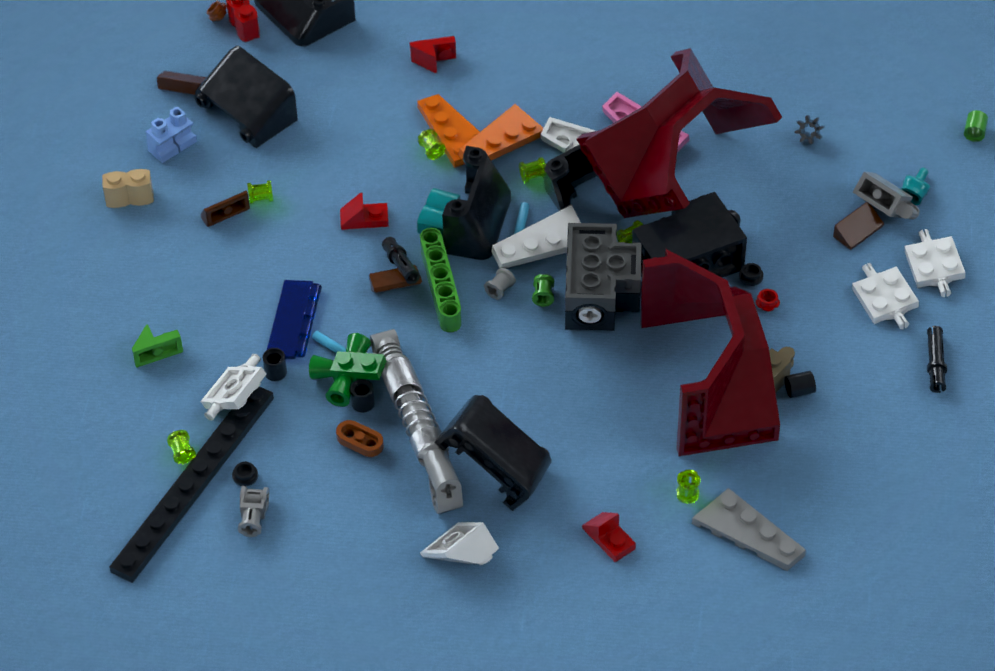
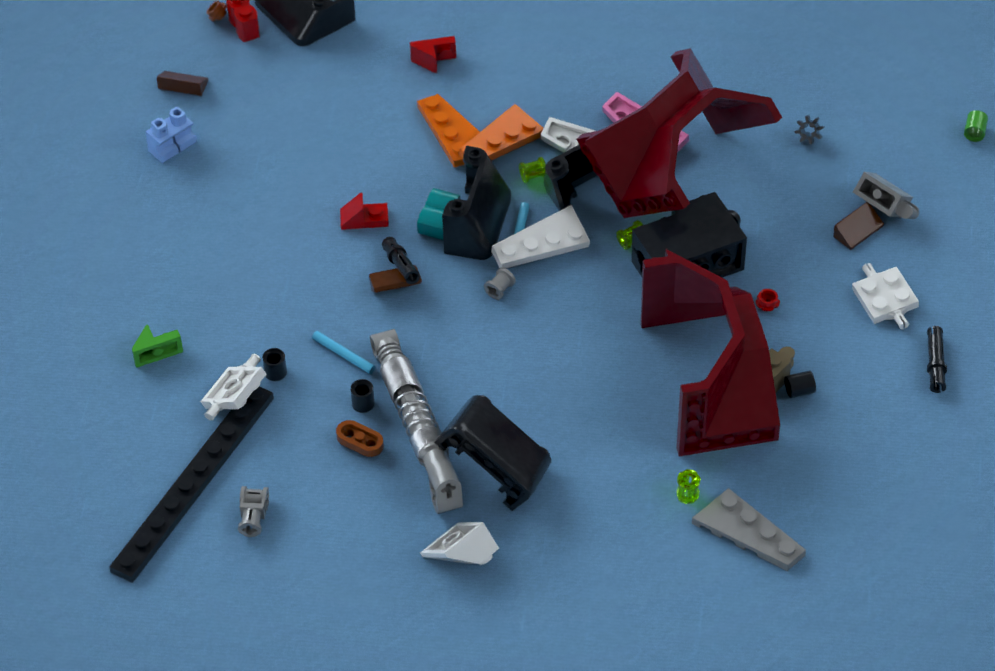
tan brick [102,169,154,208] -> none
clear neon green bush [167,430,196,464] -> none
black windscreen [195,46,298,148] -> none
reddish brown slope [201,191,250,227] -> none
black plate [232,461,258,486] -> none
clear neon green bush [247,180,273,204] -> none
clear blue windscreen [267,280,322,359] -> none
green brick [309,333,386,407] -> none
clear neon green bush [418,129,446,160] -> none
bright green beam [420,228,462,332] -> none
bright green bush [532,274,554,307] -> none
dark grey piece [565,223,641,331] -> none
red slope [582,512,636,562] -> none
black plate [739,263,764,286] -> none
teal piece [901,168,930,205] -> none
white plate [905,229,965,297] -> none

